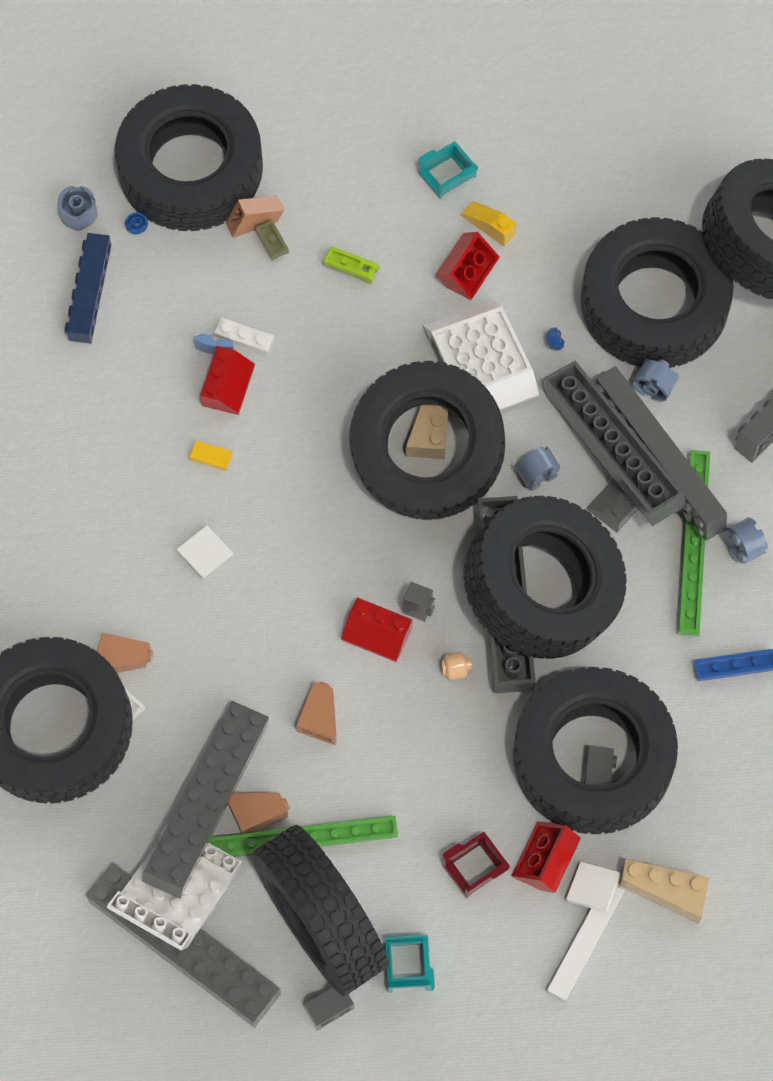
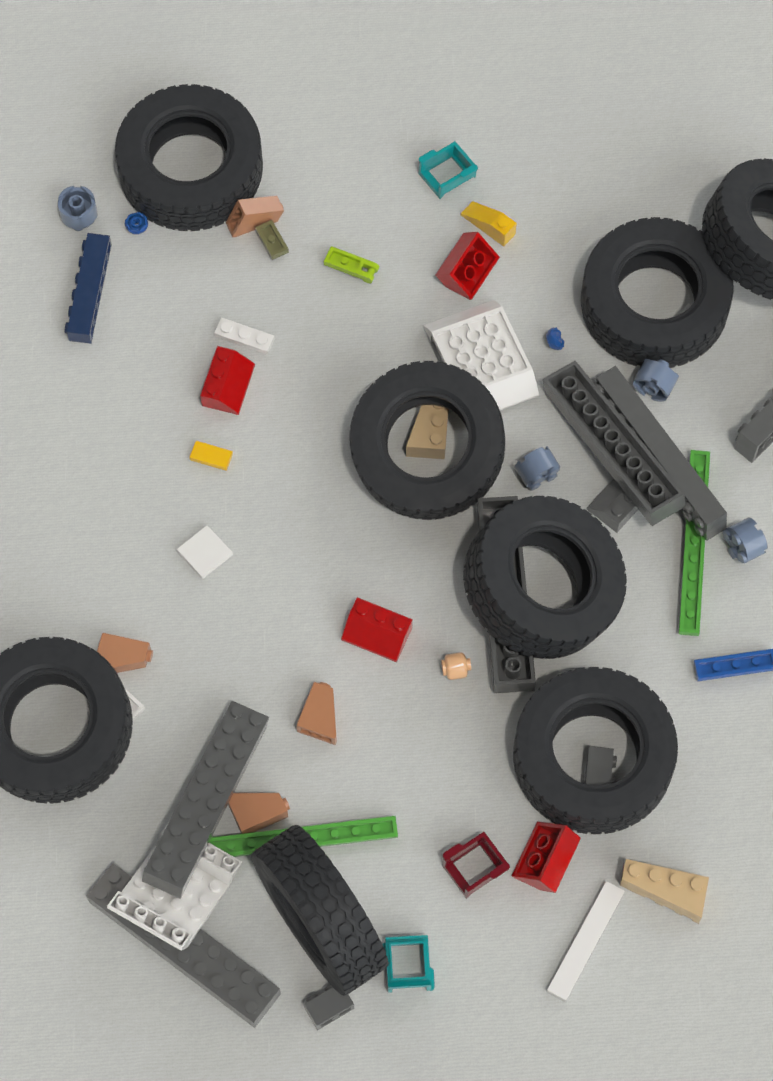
medium blue slope [194,334,234,355] -> none
dark grey brick [403,582,435,622] -> none
white tile [567,862,621,913] -> none

